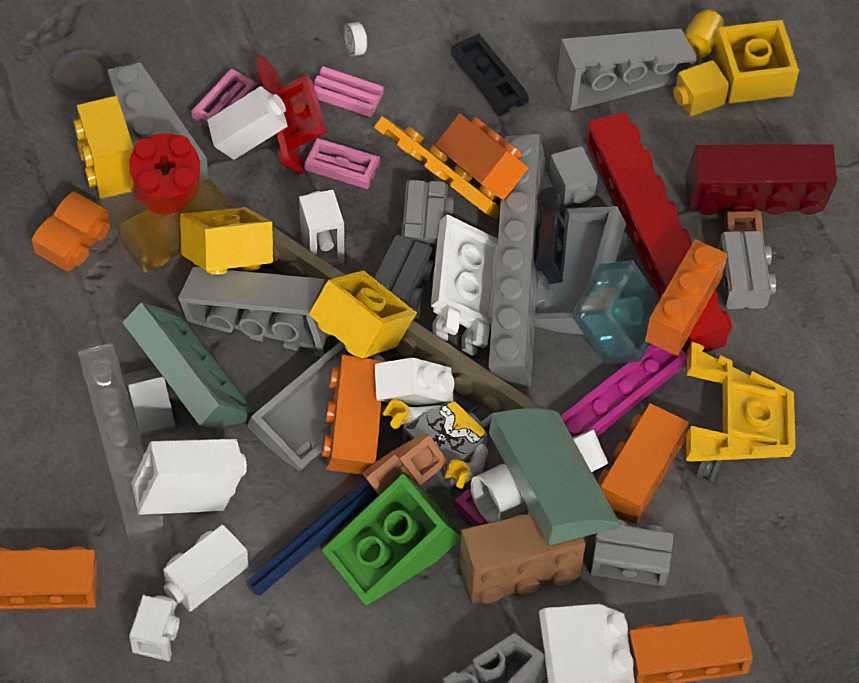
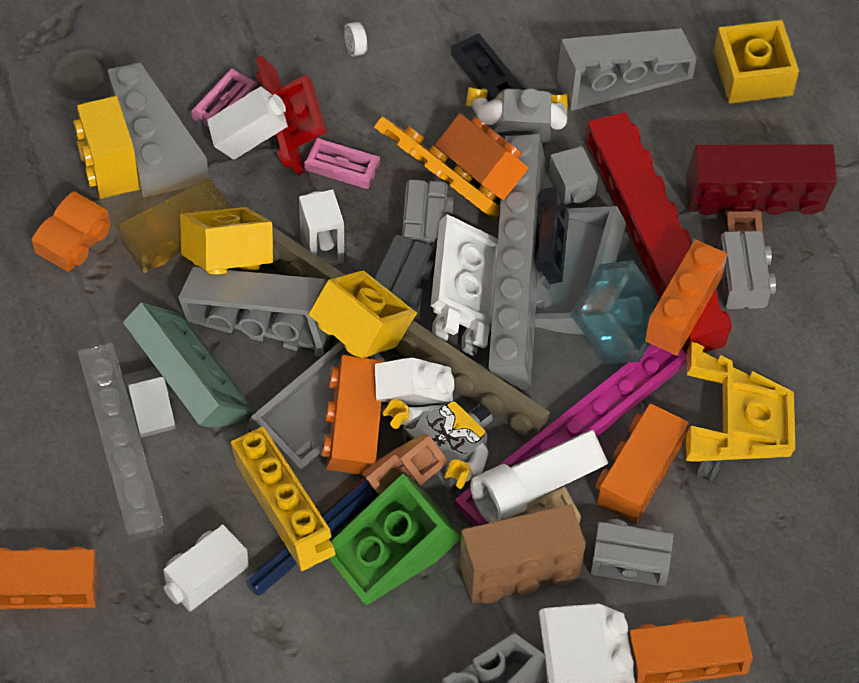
red brick [129,133,200,214] -> none
white brick [129,595,179,661] -> none
white brick [131,439,247,515] -> none
bright pink tile [314,66,384,117] -> none
sand green slope [489,408,620,546] -> none
yellow brick [673,60,729,117] -> none
yellow brick [684,9,724,58] -> none
none -> yellow brick [230,426,336,571]
none -> light grey torso [465,87,568,144]

